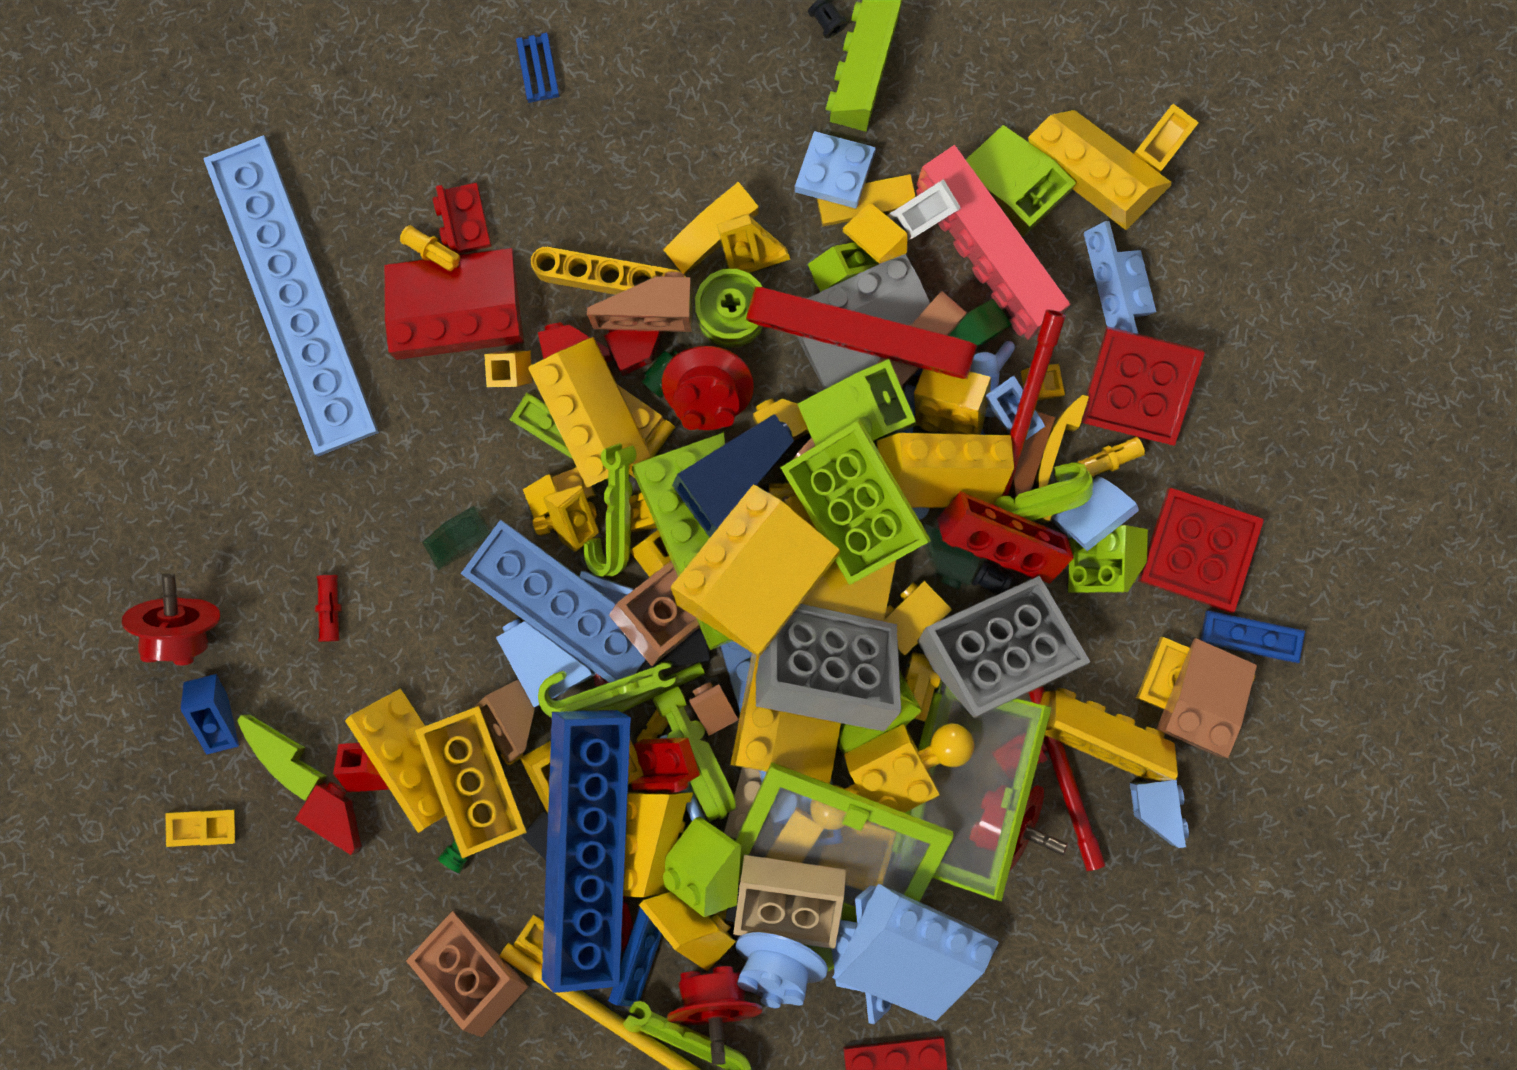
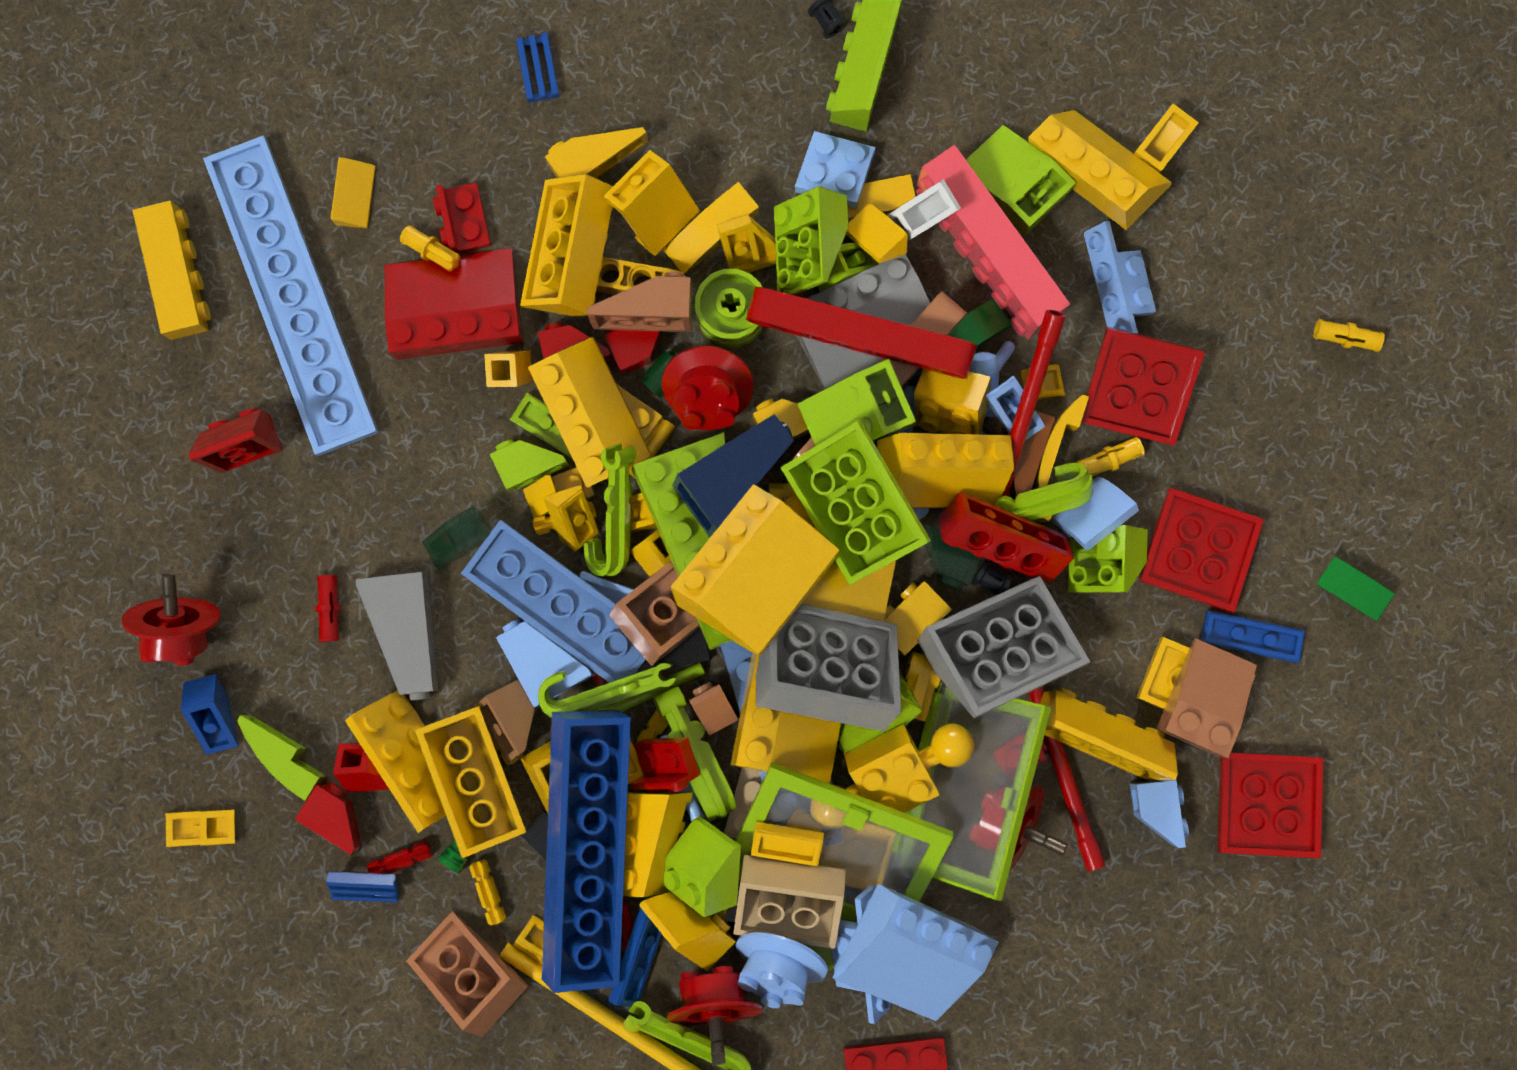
none -> yellow brick [132,200,211,340]
none -> red slope [188,408,283,473]
none -> blue tile [326,872,400,903]
none -> yellow slope [331,157,376,229]
none -> light grey slope [356,572,439,701]
none -> red axle [367,841,432,874]
none -> yellow axle [469,859,506,926]
none -> lime slope [490,439,569,493]
none -> yellow slope [520,174,613,316]
none -> yellow slope [545,127,648,178]
none -> yellow panel [604,150,700,256]
none -> yellow tile [750,822,824,867]
none -> lime slope [774,186,849,295]
none -> red plate [1217,752,1323,859]
none -> yellow pin [1313,318,1385,352]
none -> green slope [1316,557,1396,622]

